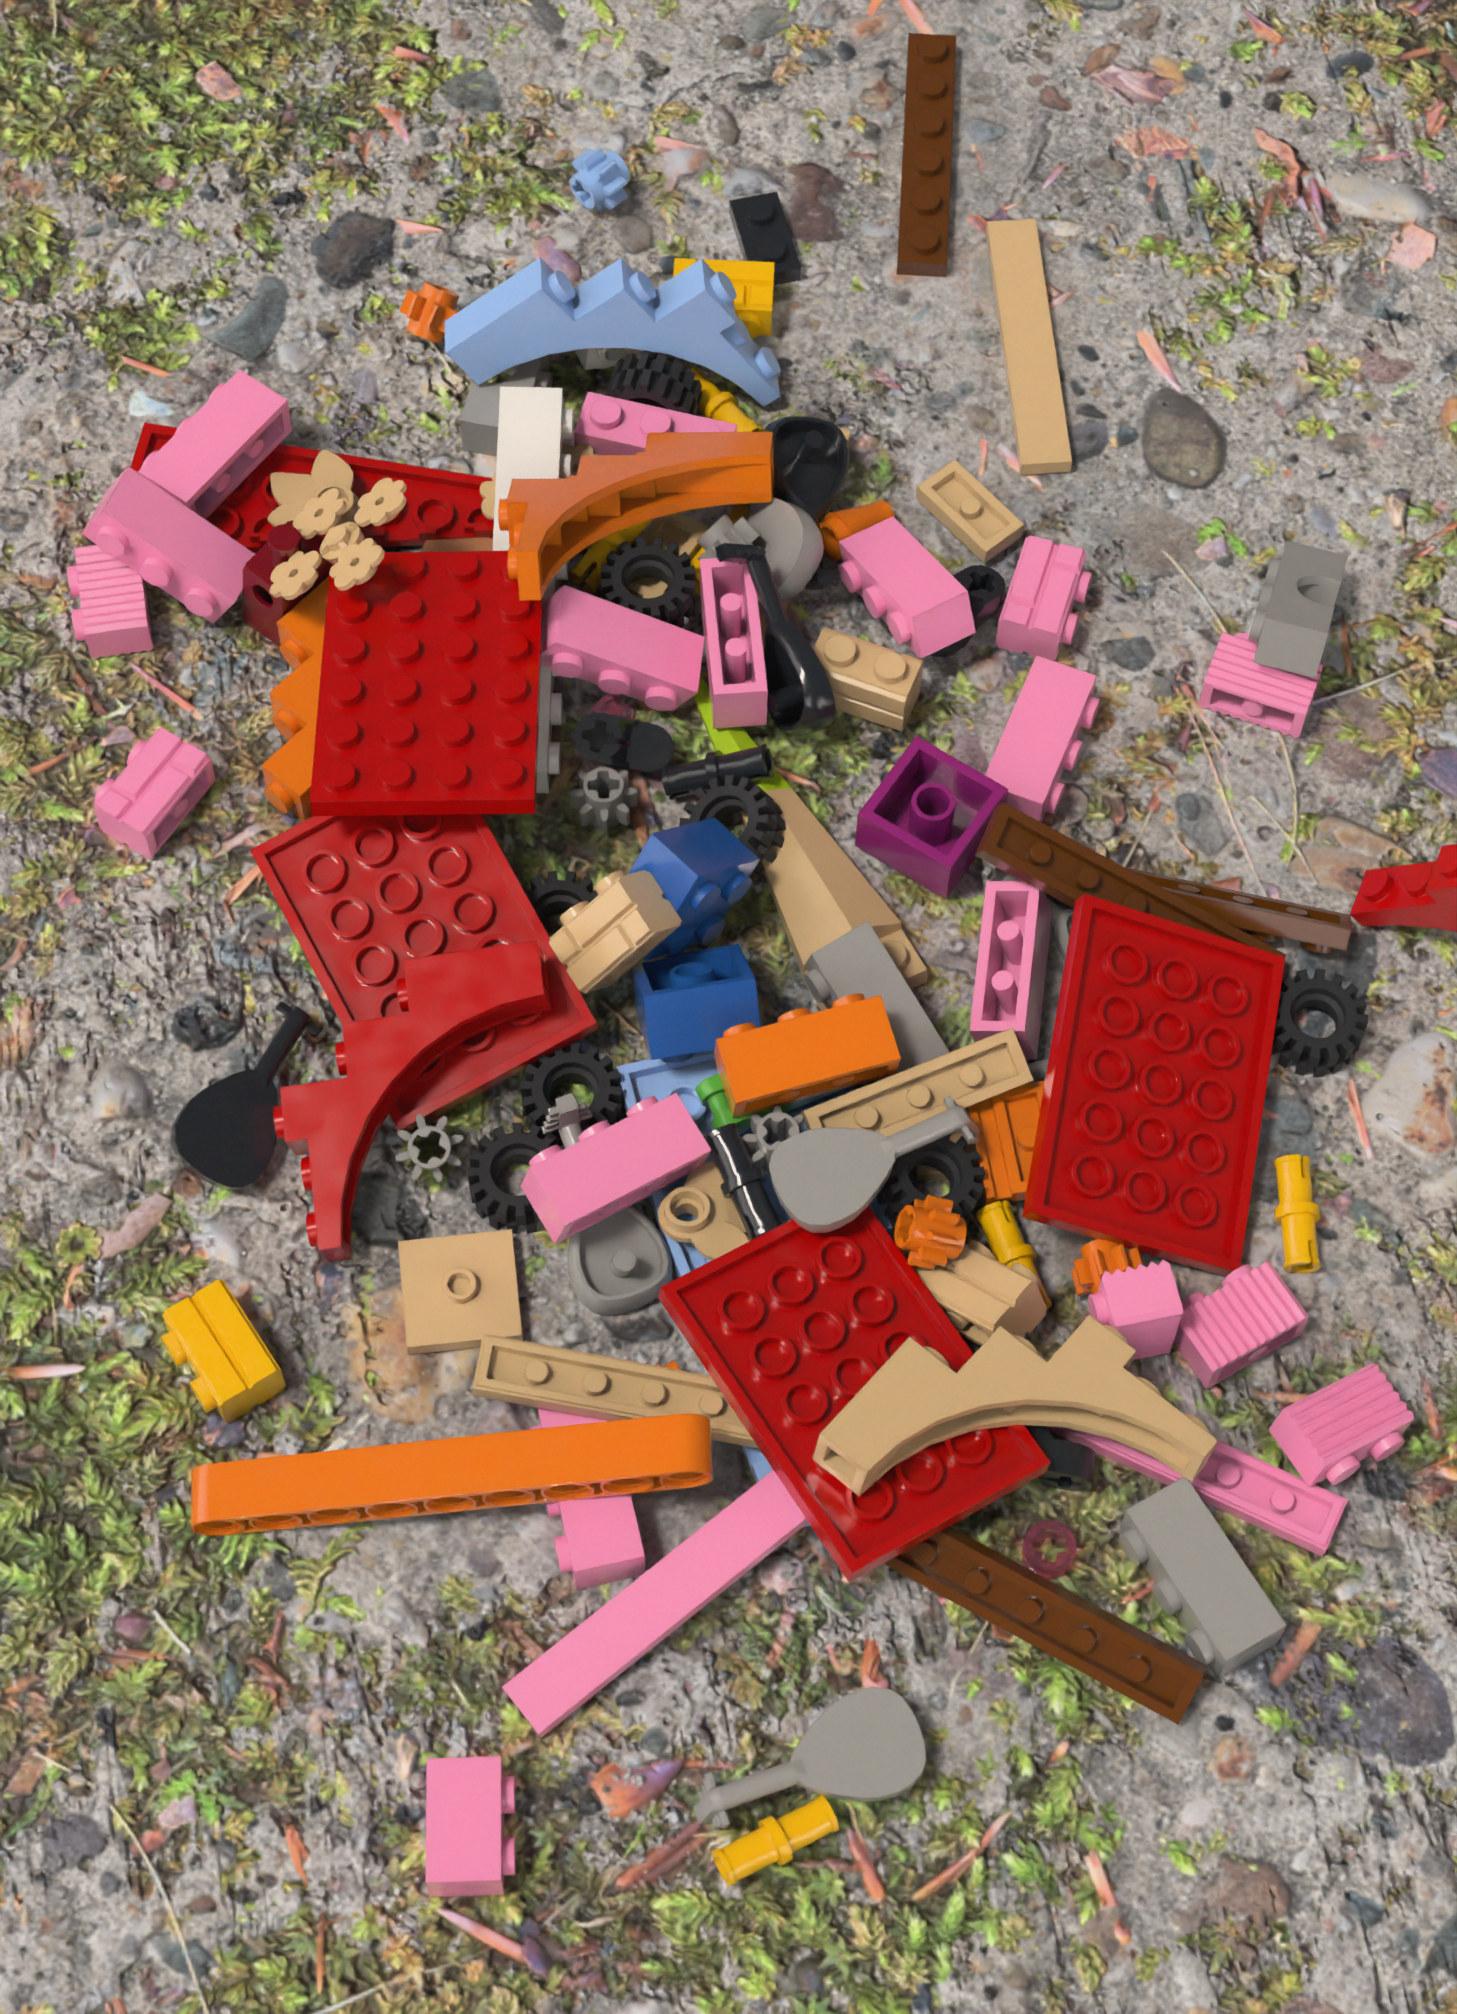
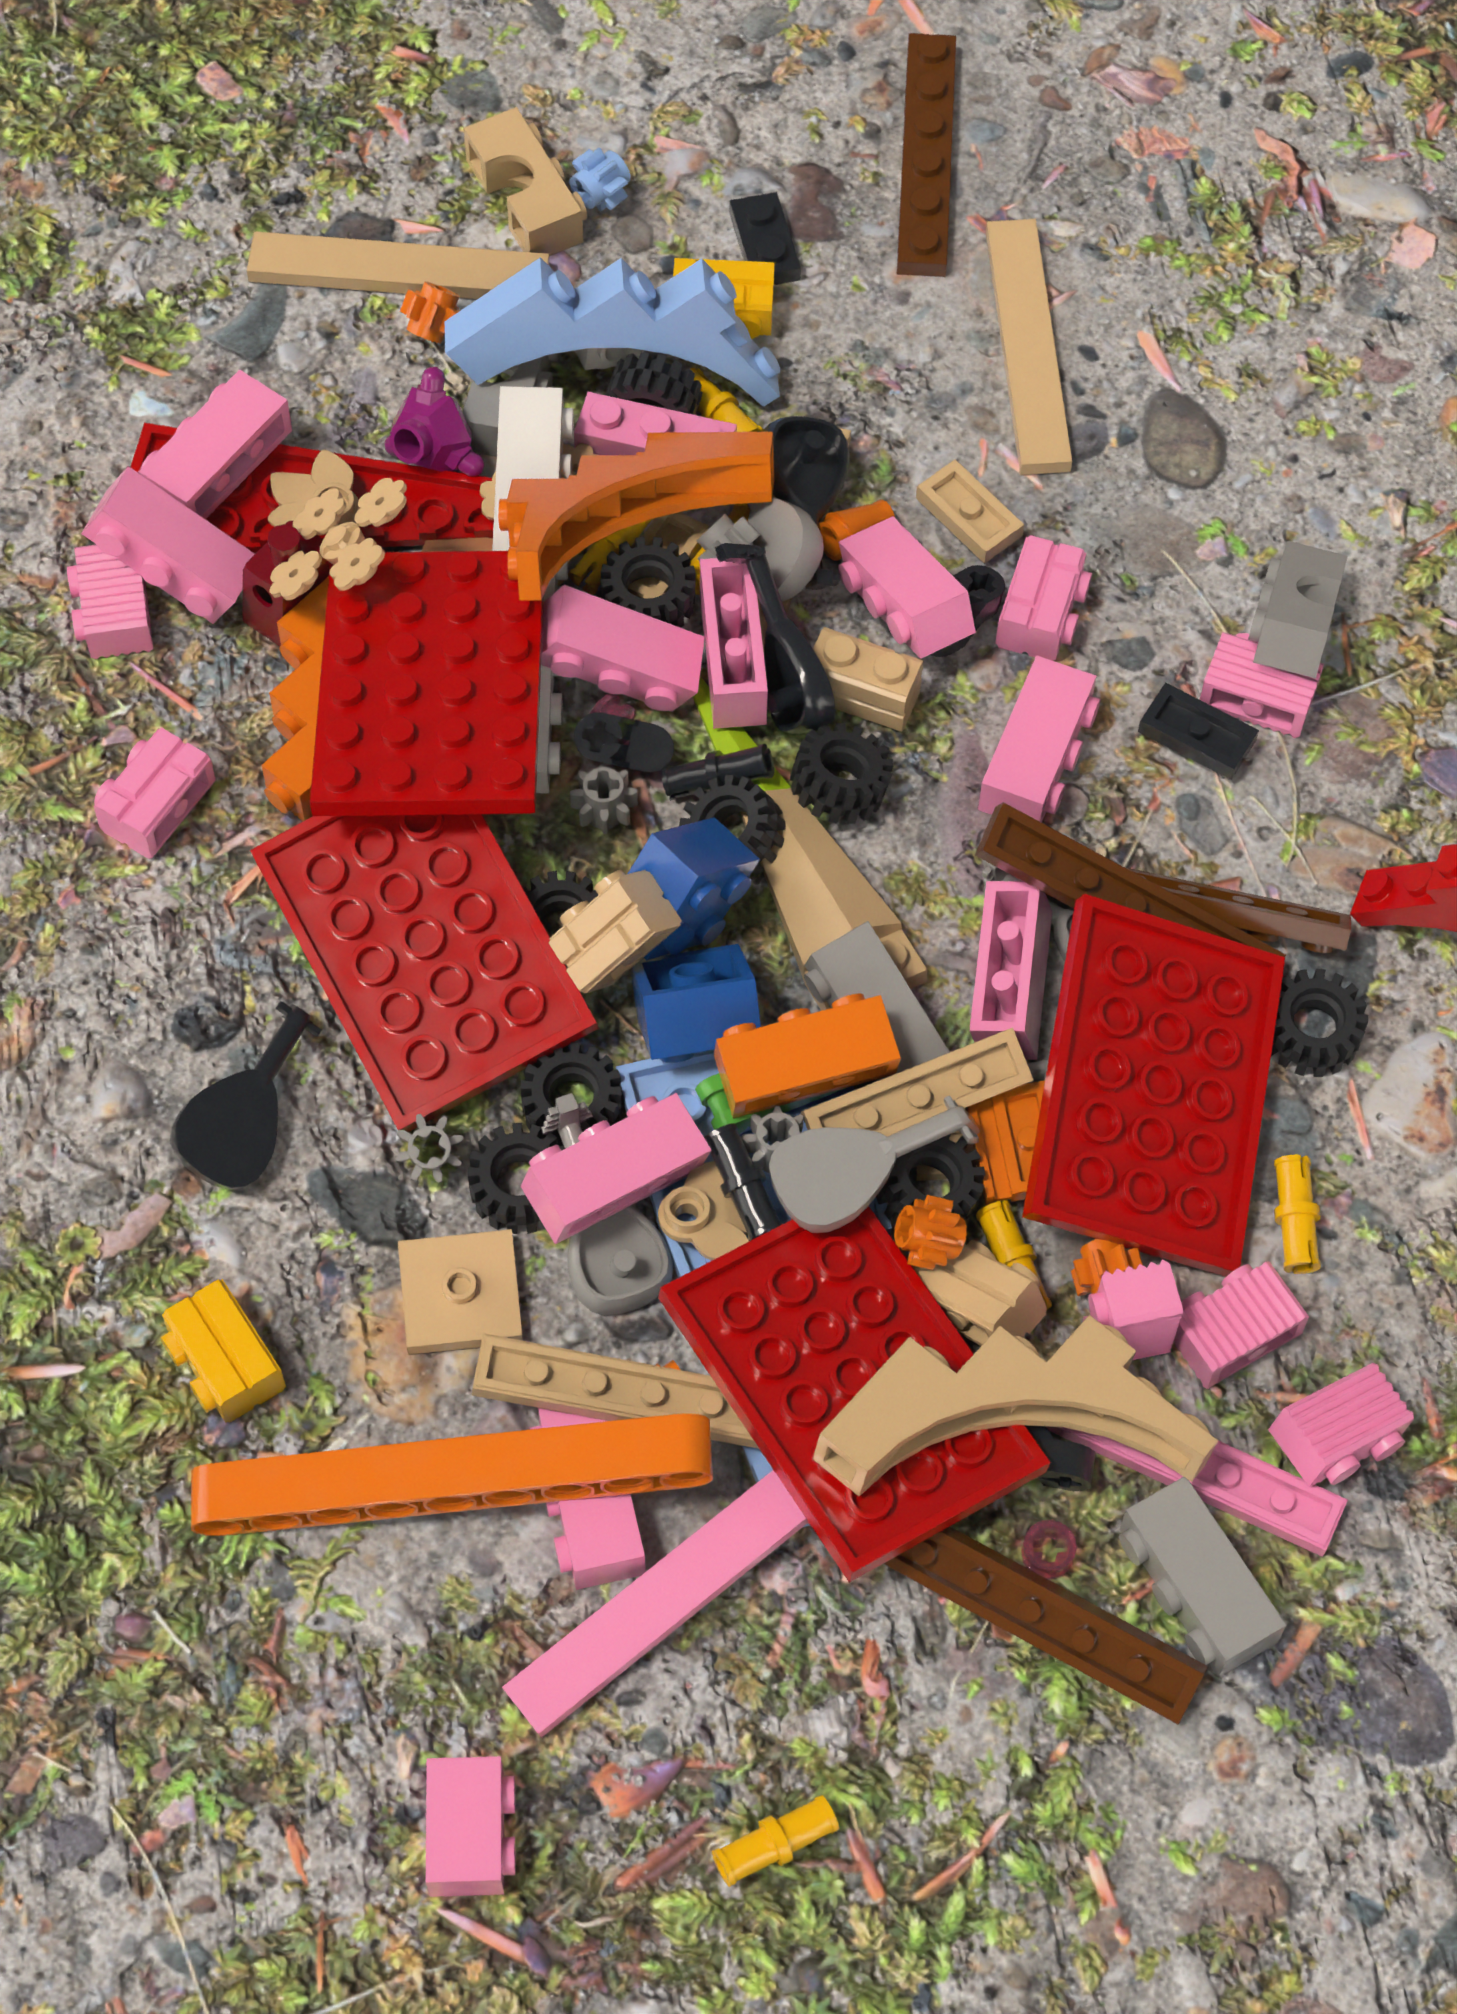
red arch [273,940,551,1262] -> none
light grey piece [693,1686,926,1830] -> none
magenta brick [855,736,1008,899] -> none
none -> tan tile [247,231,550,299]
none -> magenta rock [384,367,485,477]
none -> tan arch [464,107,587,256]
none -> black tyre [789,723,894,824]
none -> black plate [1138,682,1259,780]

